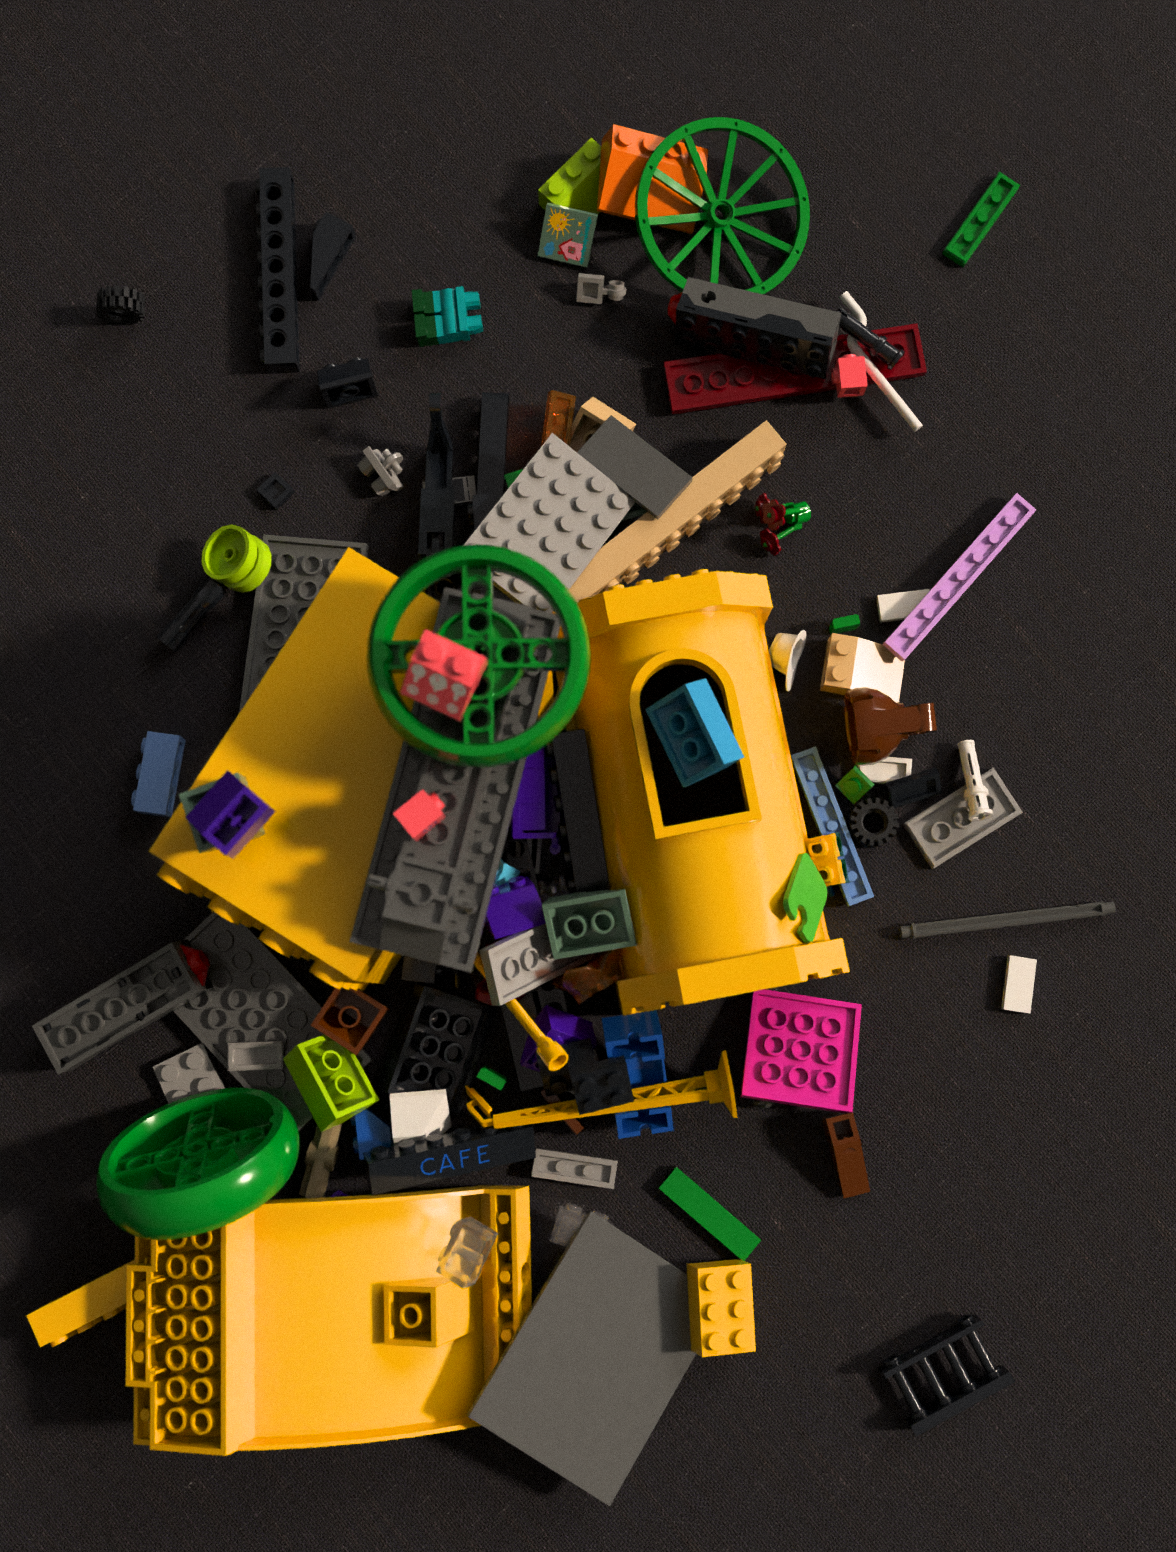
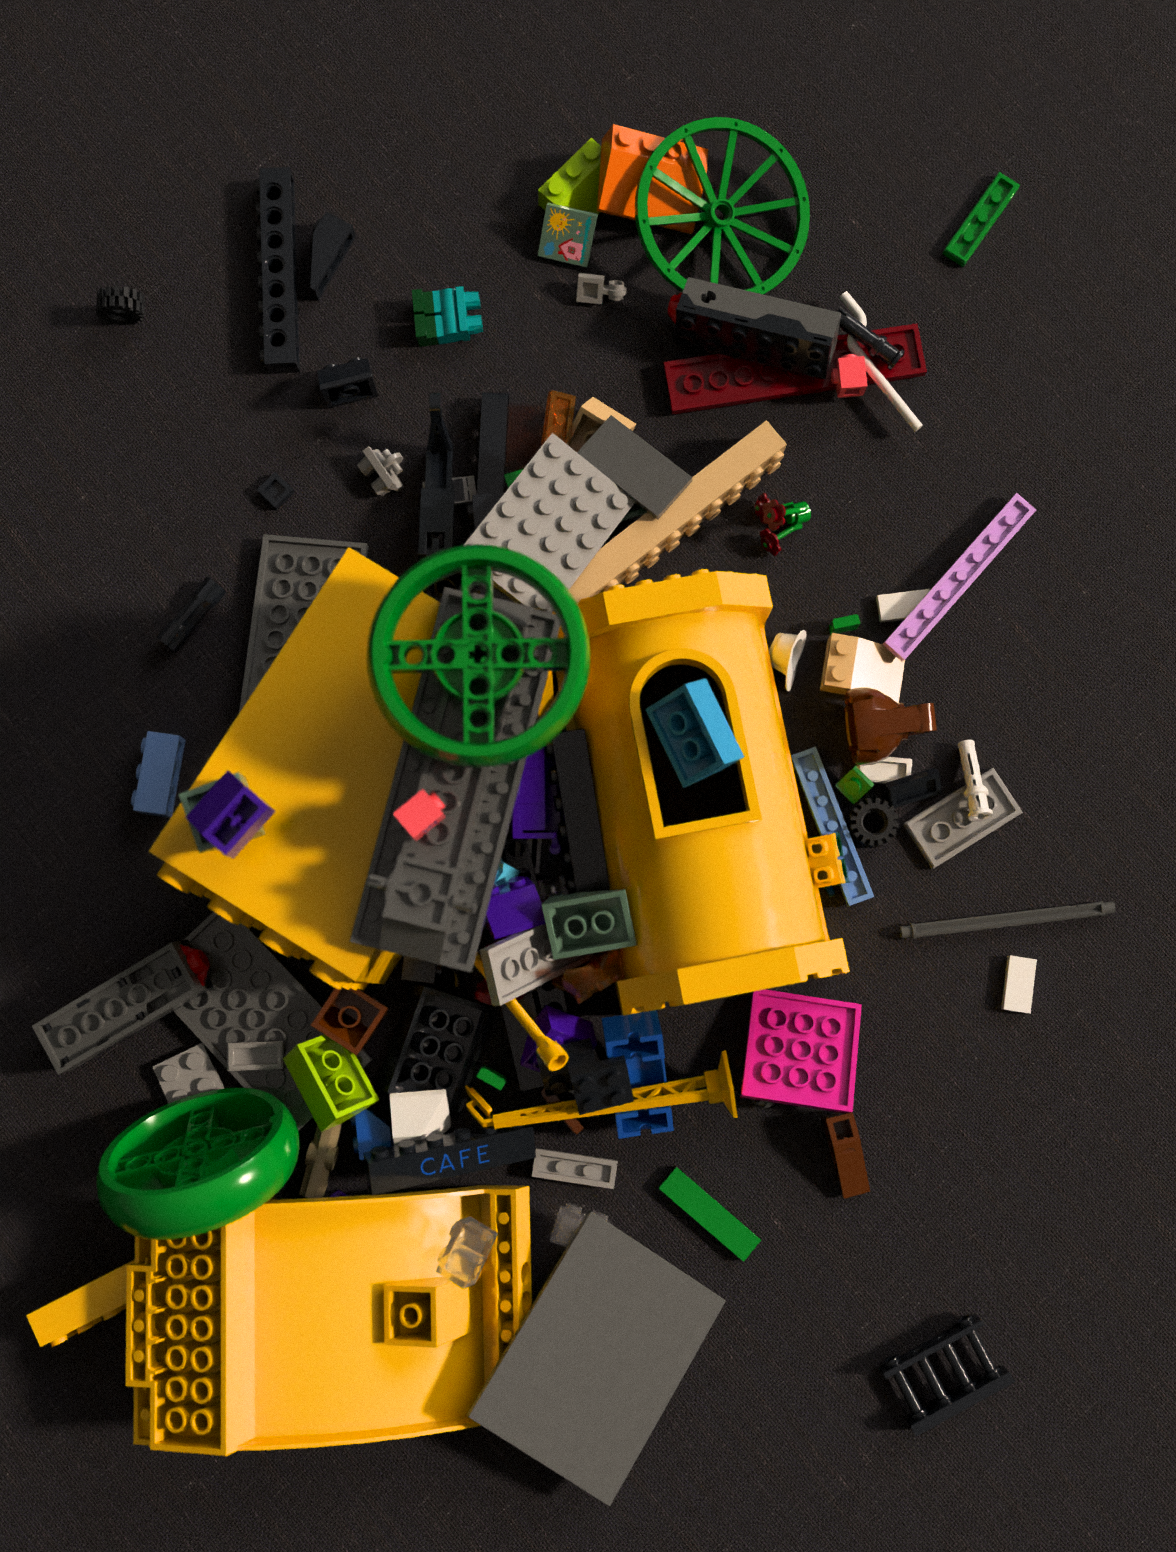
lime wheel [202,524,272,593] -> none
coral slope [400,629,488,721] -> none
yellow brick [687,1259,756,1357] -> none
bright green piece [783,853,827,943] -> none

